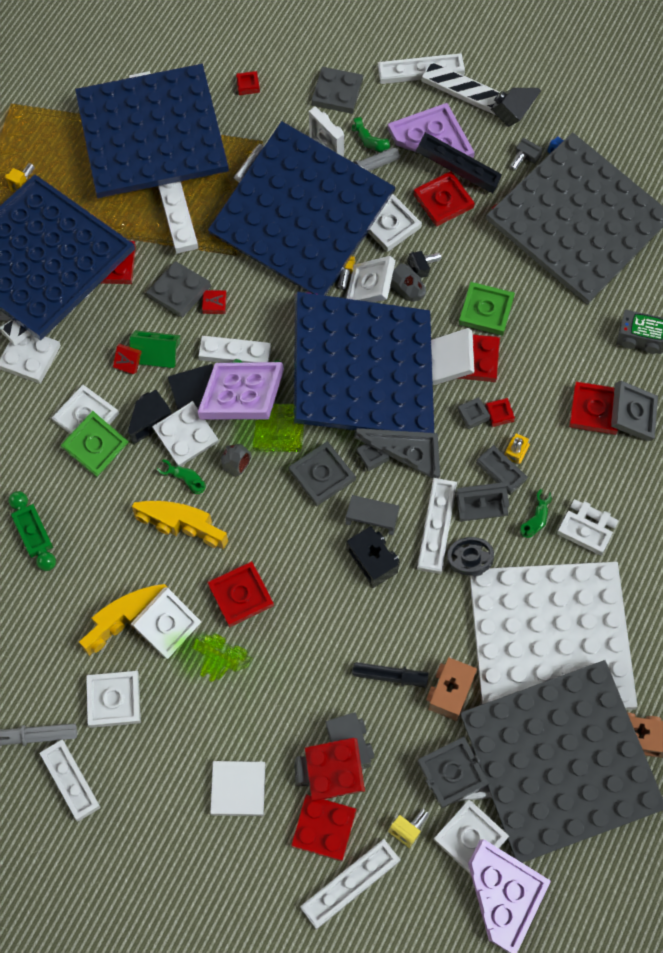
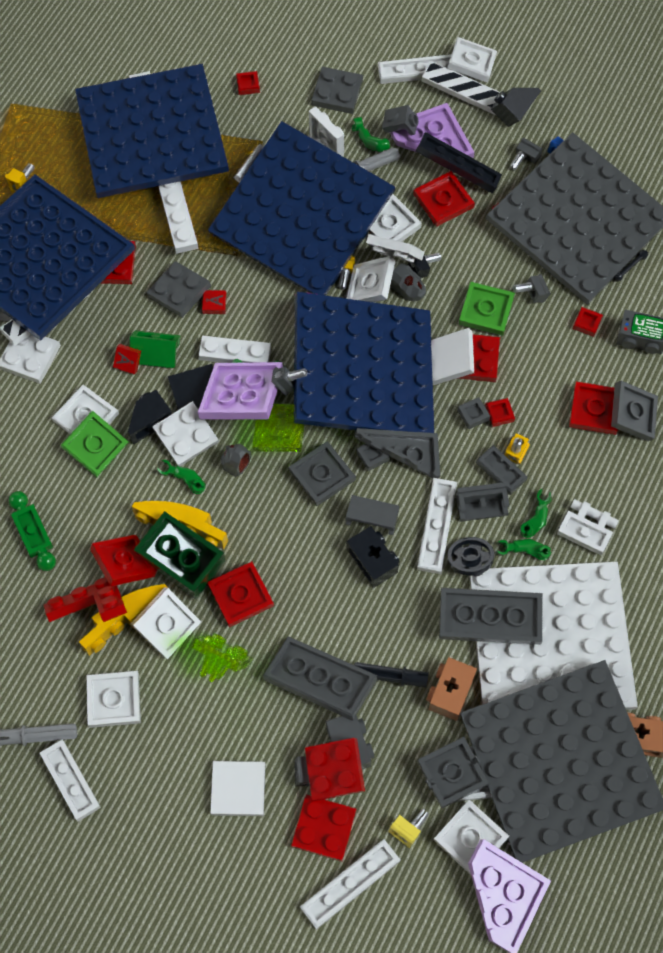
none -> red plate [43,577,127,622]
none -> red plate [90,535,157,586]
none -> dark green slope [134,511,226,600]
none -> dark grey tile [263,636,377,721]
none -> dark grey piece [271,367,307,396]
none -> white plate [366,234,424,263]
none -> dark grey bracket [382,105,419,135]
none -> dark grey plate [439,588,543,645]
none -> white tile [447,37,497,82]
none -> green arm [495,539,552,560]
none -> dark grey piece [512,274,551,303]
none -> red tile [573,307,603,337]
none -> black hinge [614,250,648,281]

